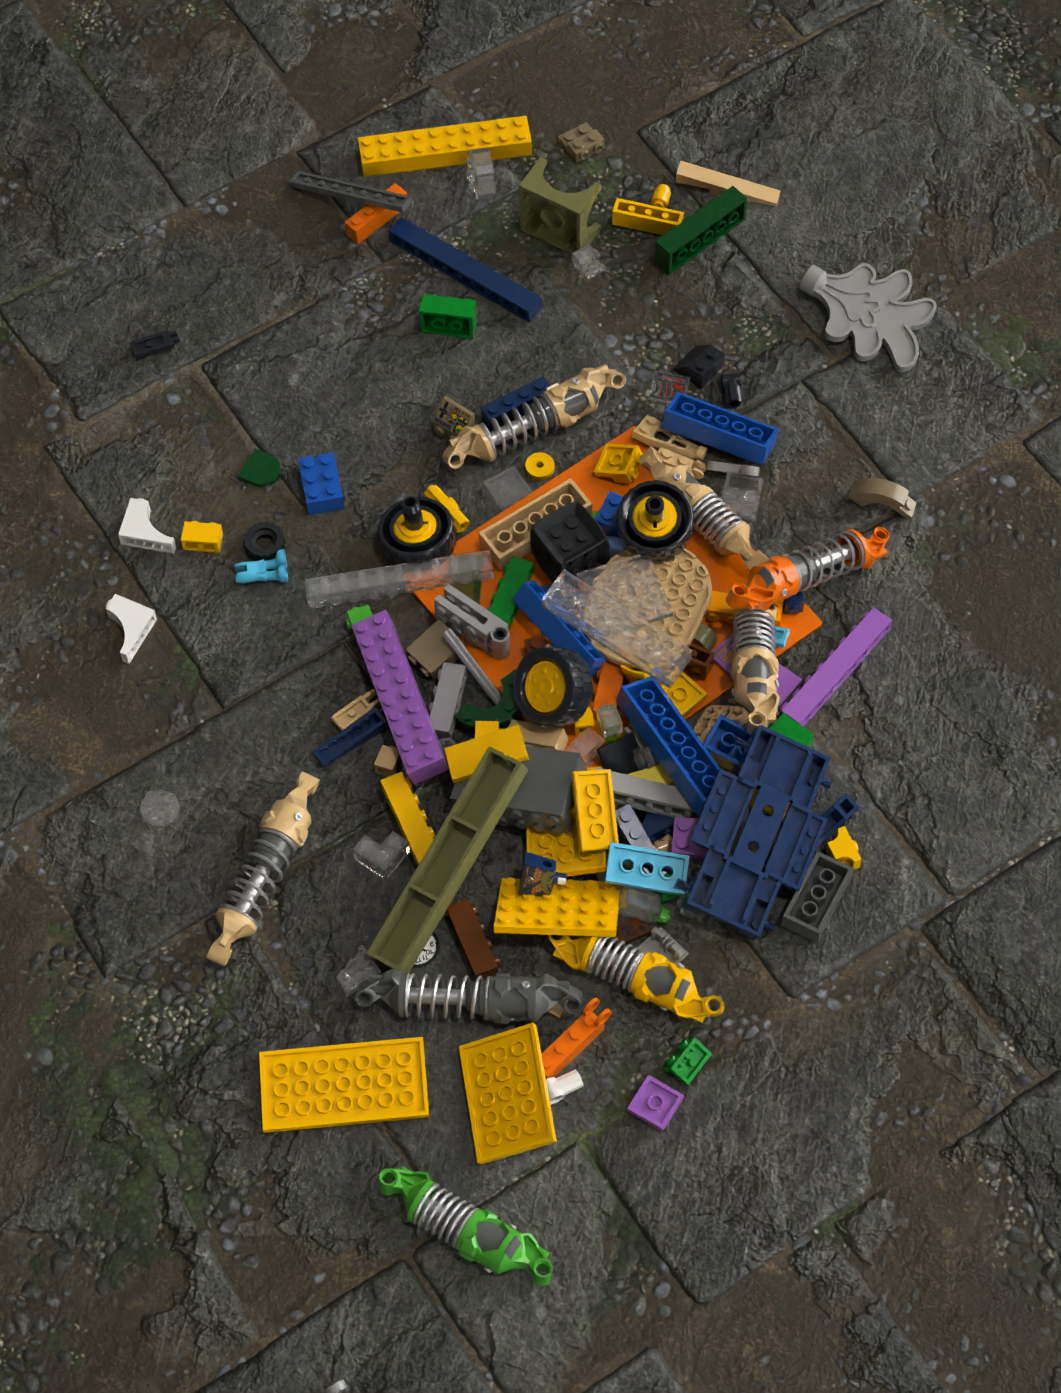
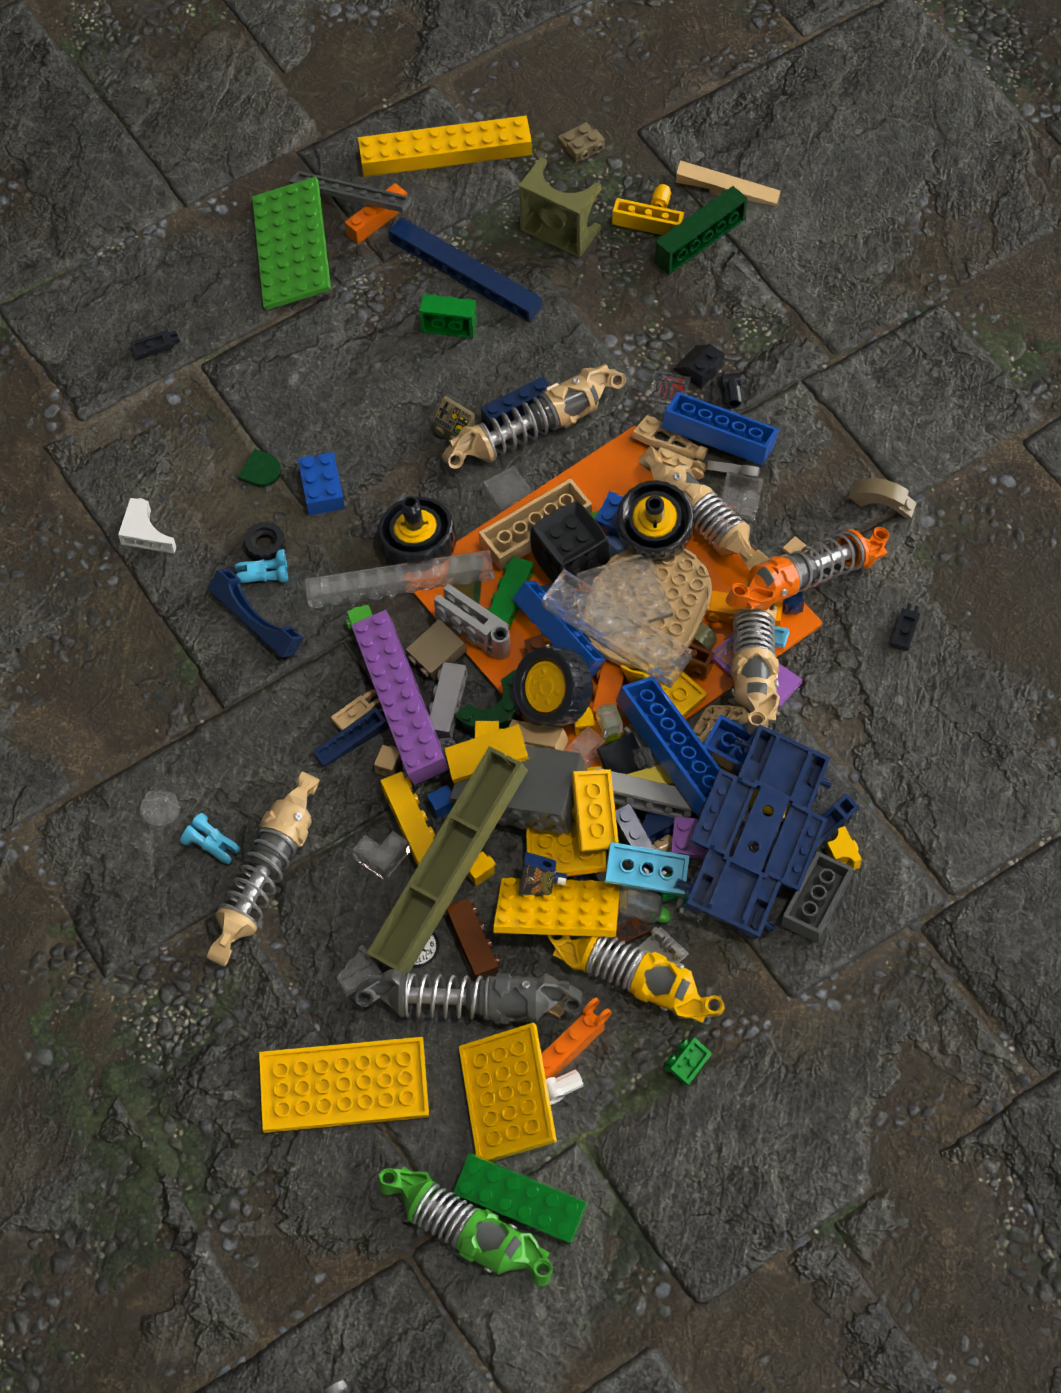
white arch [106,594,157,664] -> none
yellow brick [181,521,223,553] -> none
yellow piece [424,485,470,533] -> none
light grey axle [443,629,502,706] -> none
clear brick [466,148,496,199] -> none
yellow piece [525,452,555,481] -> none
clear brick [572,244,606,279] -> none
yellow plate [594,443,643,484] -> none
medium lavender plate [627,1075,684,1132] -> none
green brick [769,713,814,748] -> none
medium lavender brick [780,608,892,727] -> none
light grey plant [799,263,937,372] -> none
none -> medium azure piece [180,813,241,864]
none -> dark blue arch [207,569,303,657]
none -> bright green plate [252,176,331,310]
none -> blue brick [427,785,453,819]
none -> green brick [453,1154,589,1243]
none -> yellow brick [467,851,496,887]
none -> tan tile [782,536,809,555]
none -> black hinge [890,603,921,651]

